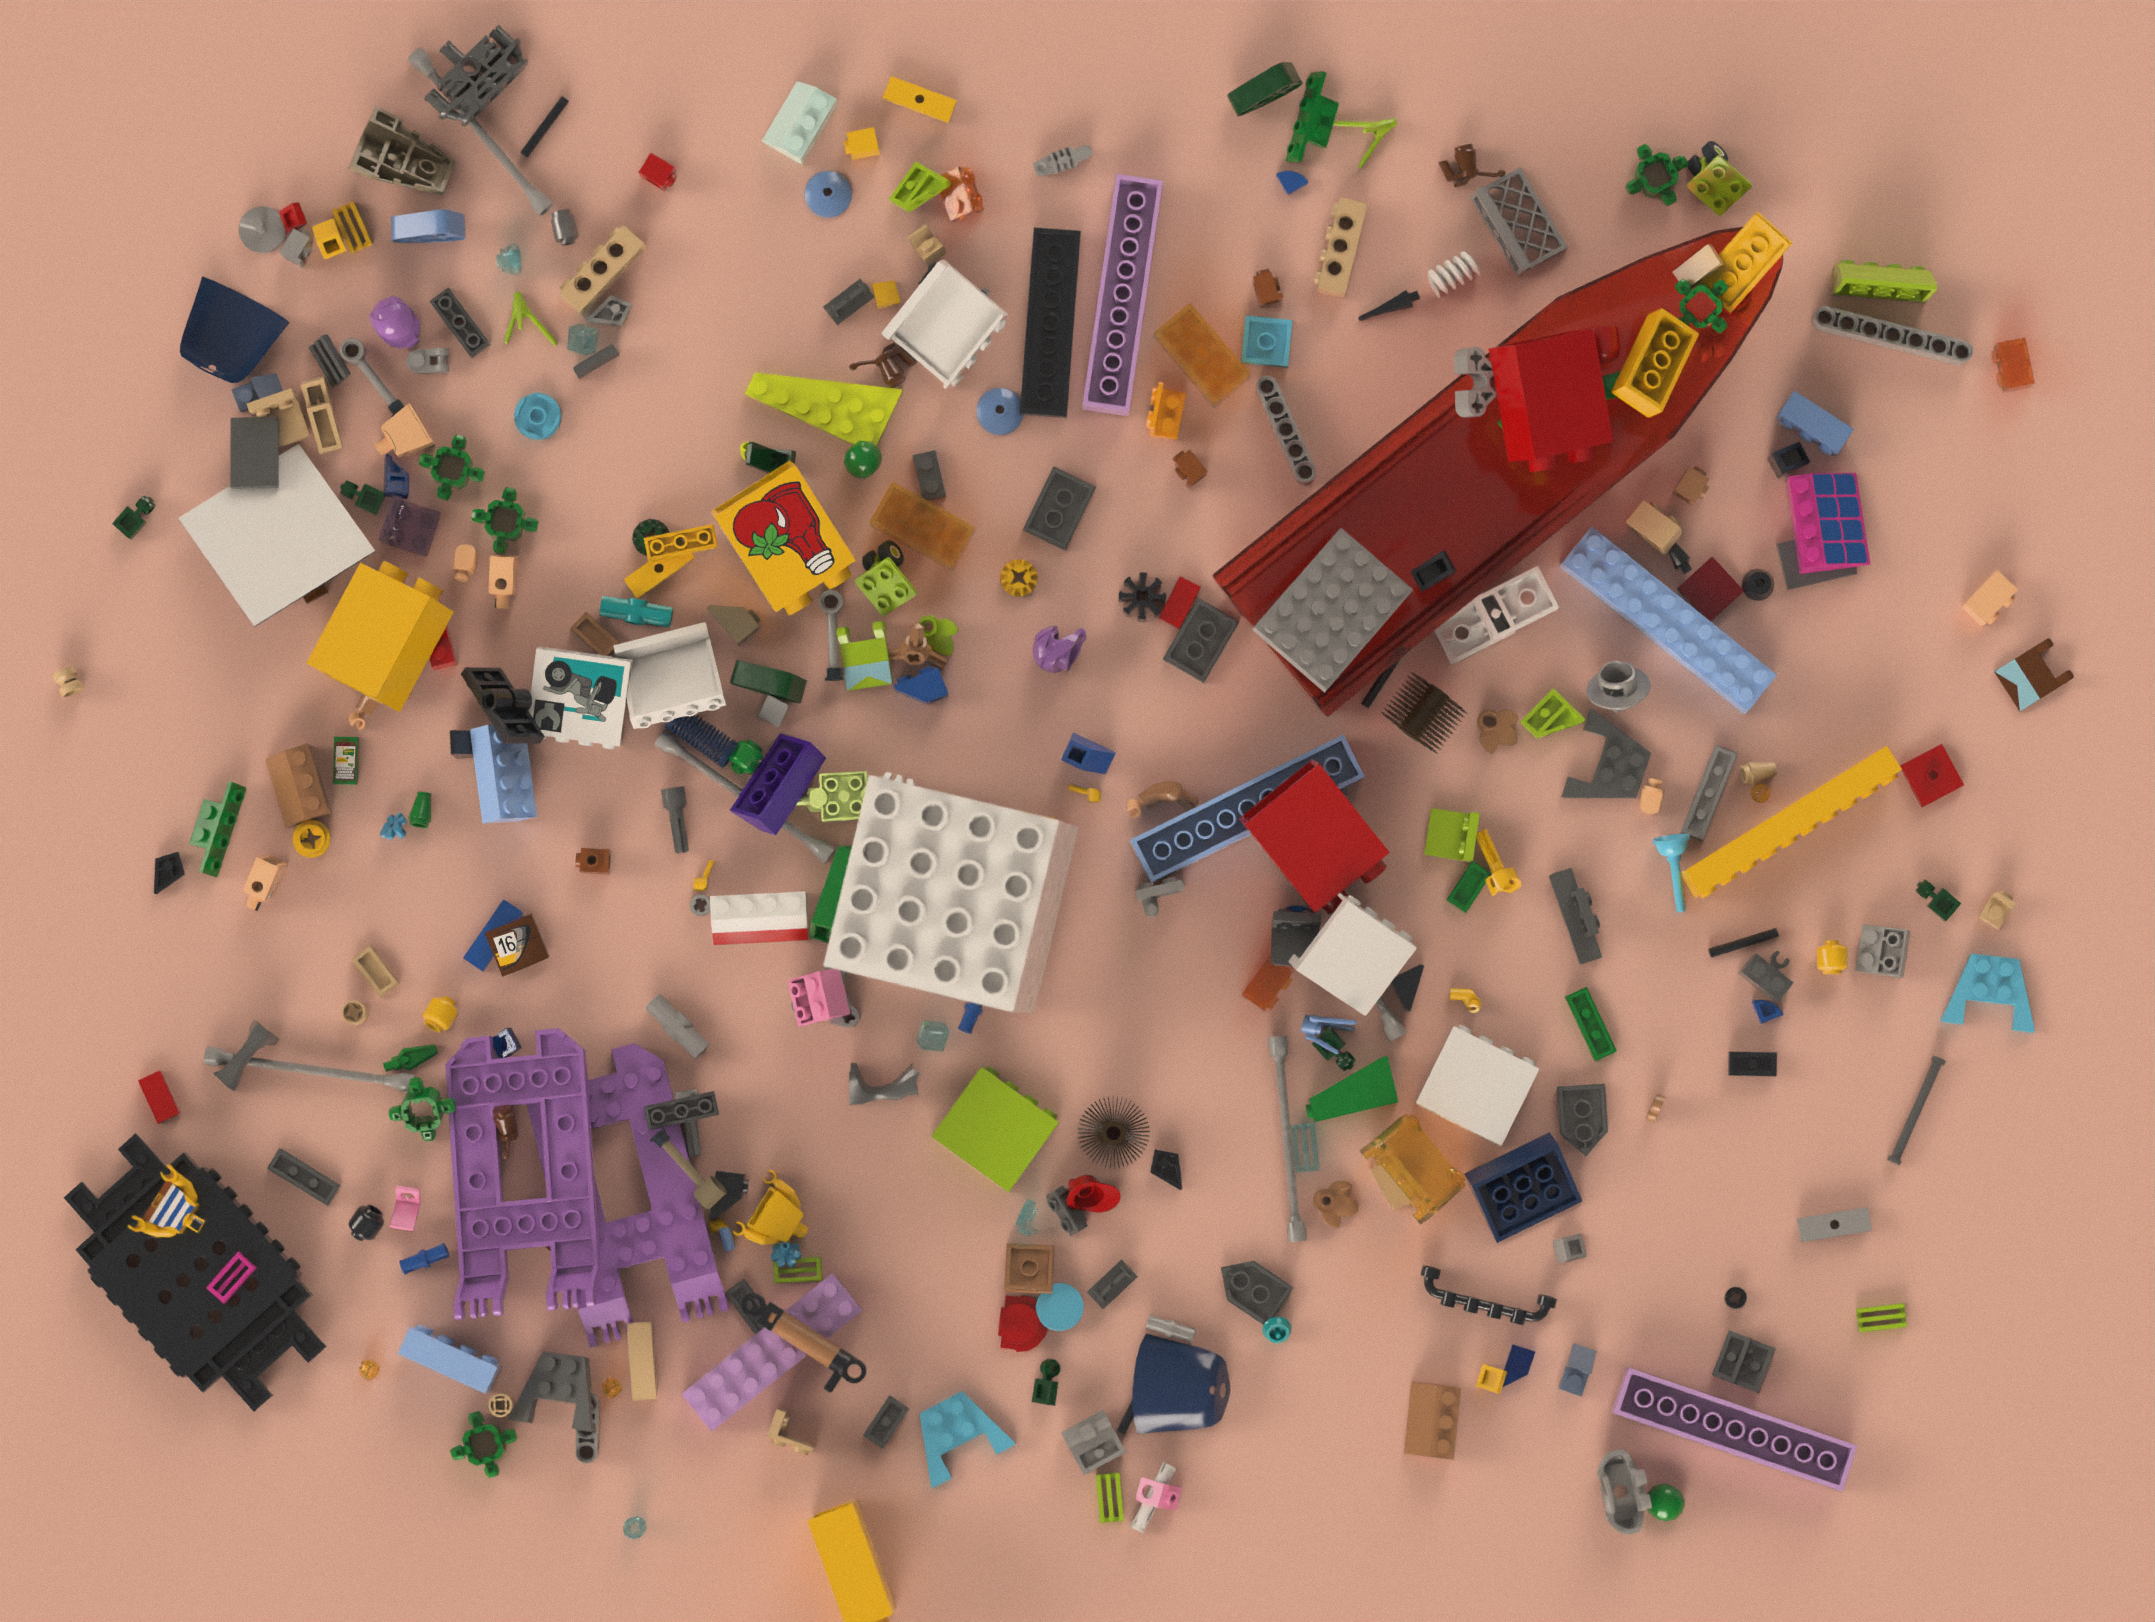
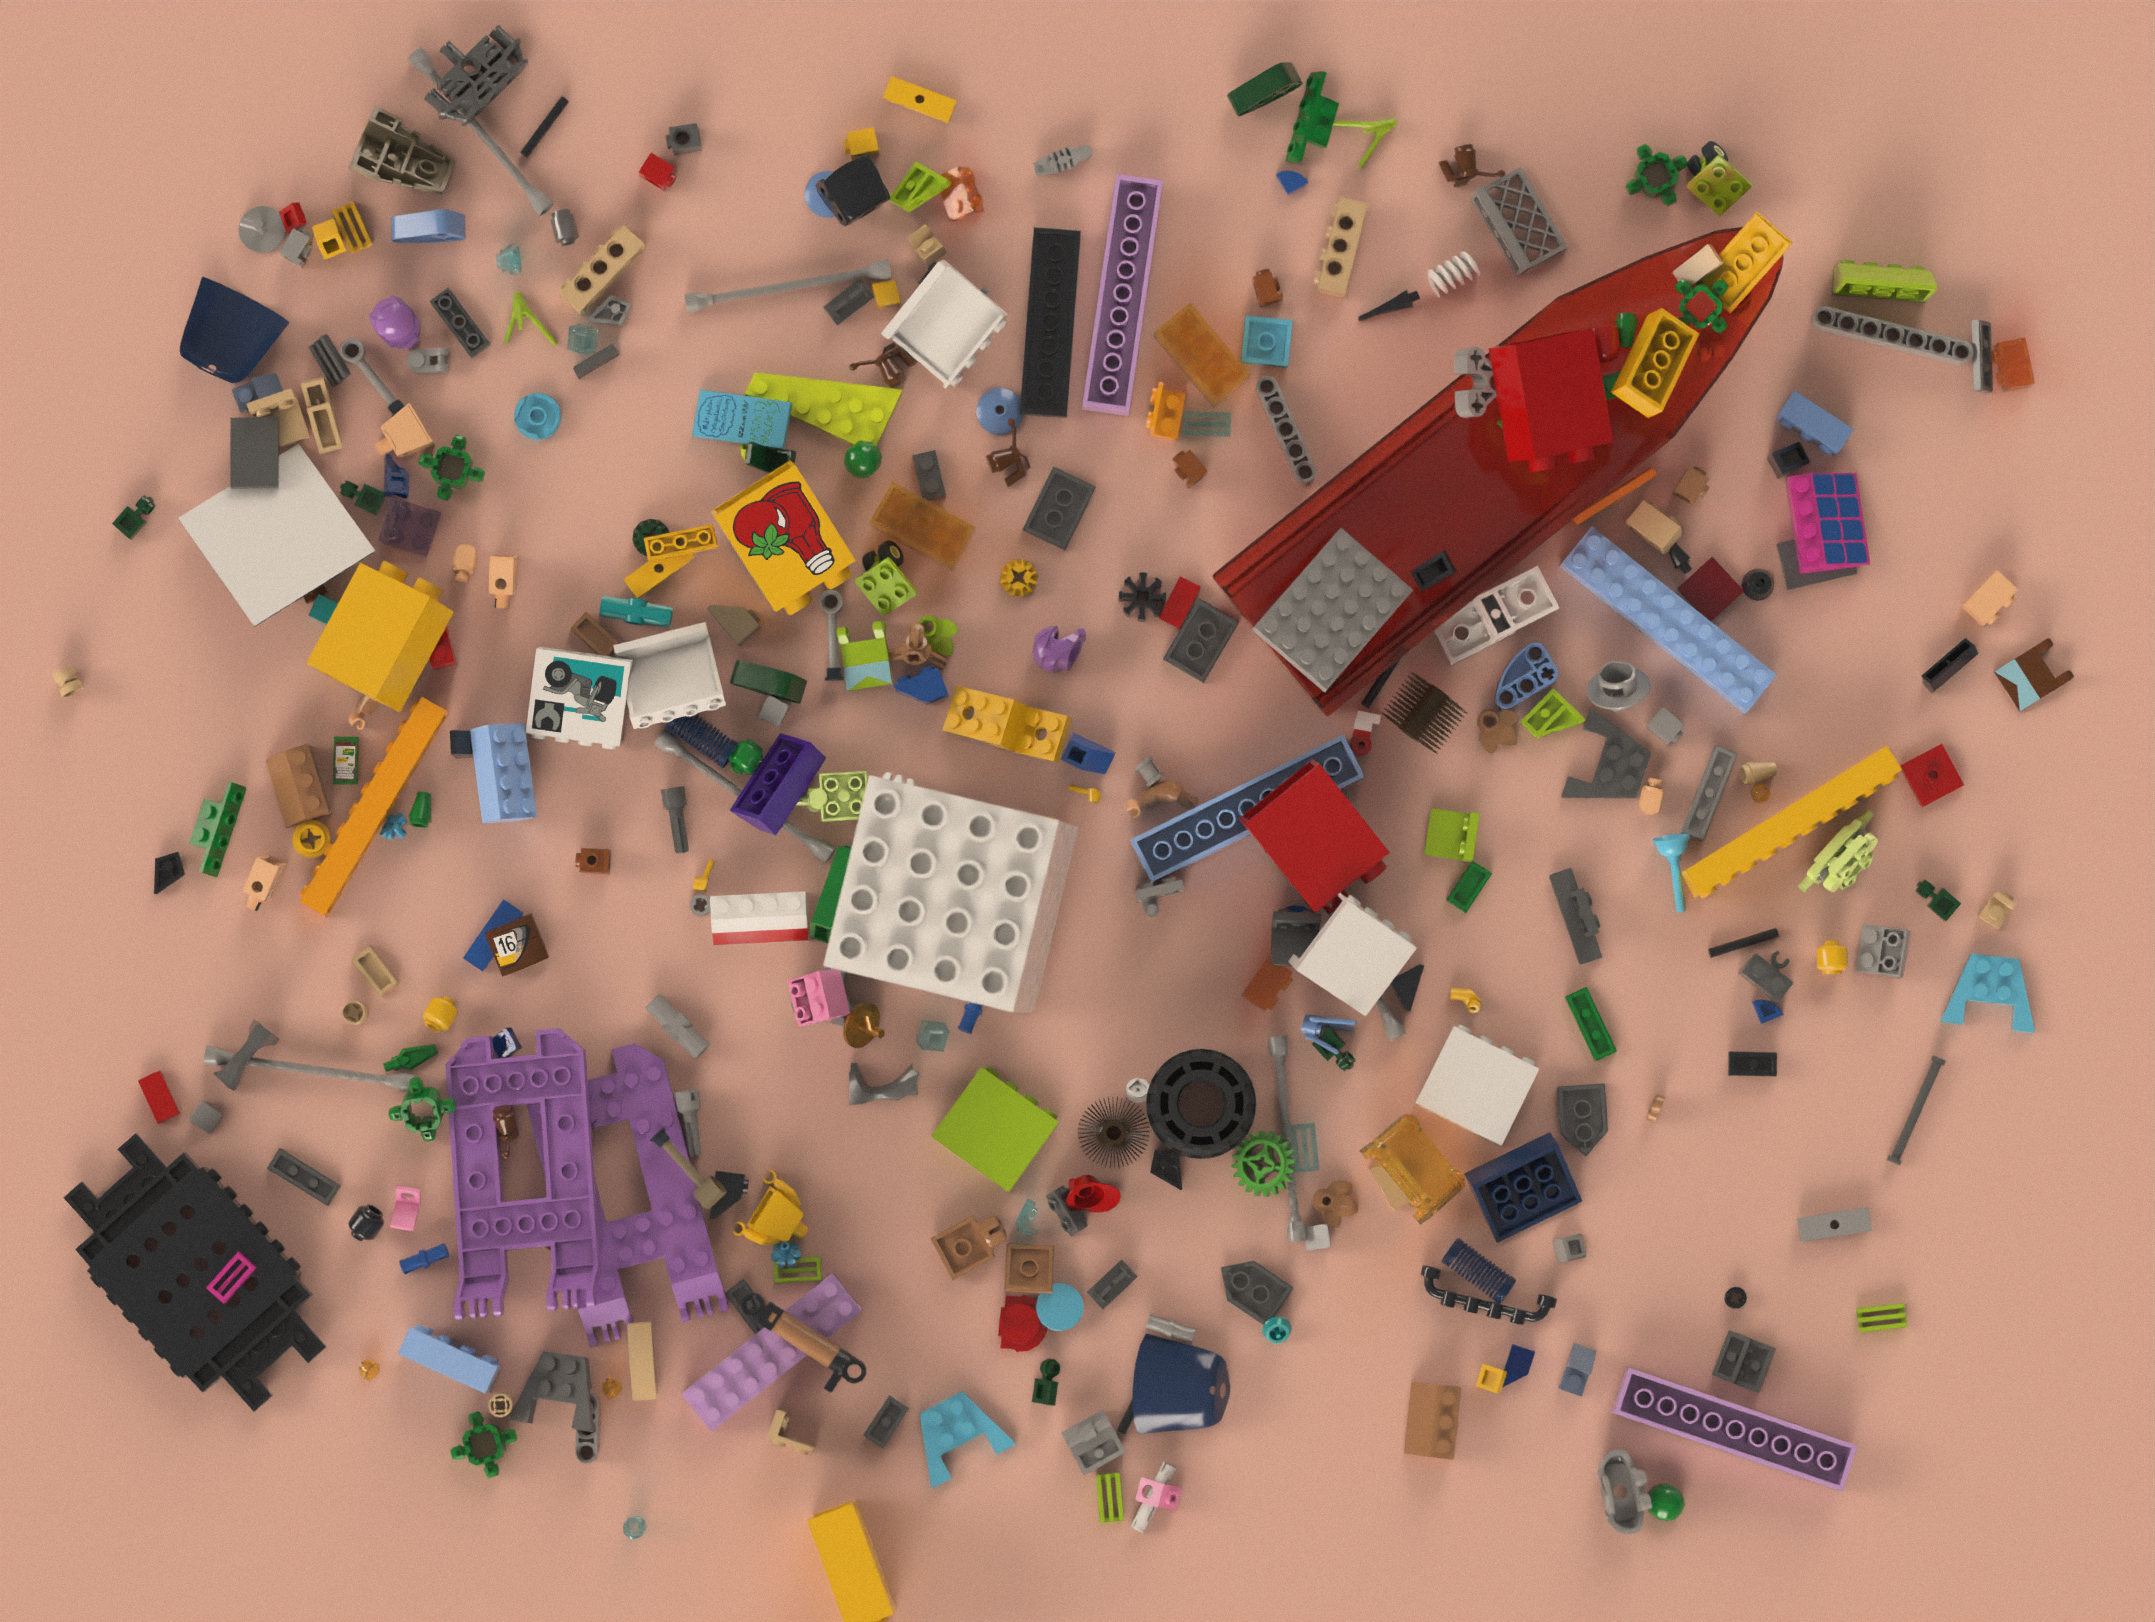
torso [128,1164,205,1237] -> none
black plate [461,667,545,744] -> none
green piece [471,487,539,554] -> none
dark grey tile [644,1091,719,1130] -> none
arm [708,1218,736,1251] -> none
light aqua slope [762,81,838,165] -> none
green slope [1305,1056,1399,1122] -> none
yellow piece [1476,829,1522,896] -> none
none -> light grey slope [188,1101,224,1134]
none -> light orange brick [299,697,449,917]
none -> teal brick [309,594,338,625]
none -> dark grey brick [666,123,702,155]
none -> light grey hose [684,259,892,313]
none -> medium azure tile [692,390,792,450]
none -> black piece [816,154,890,226]
none -> pearl gold shield [843,1002,885,1048]
none -> medium nougat plate [930,1215,1007,1280]
none -> yellow bracket [942,686,1072,763]
none -> reddish brown piece [986,418,1031,487]
none -> white tile [1126,1078,1149,1103]
none -> light grey bush [1134,757,1165,788]
none -> black tyre [1146,1049,1256,1159]
none -> clear light blue tile [1183,411,1231,437]
none -> bright green gear [1231,1131,1297,1197]
none -> light grey slope [1305,1224,1331,1251]
none -> leg [1350,711,1381,756]
none -> dark blue piece [1441,1238,1516,1304]
none -> medium blue beam [1494,642,1558,710]
none -> orange tile [1570,468,1657,526]
none -> green cone [1615,313,1638,348]
none -> light grey brick [1645,707,1685,745]
none -> yellowish green piece [1798,809,1878,893]
none -> black piece [1921,638,1979,693]
none -> dark grey tile [1972,319,1993,393]

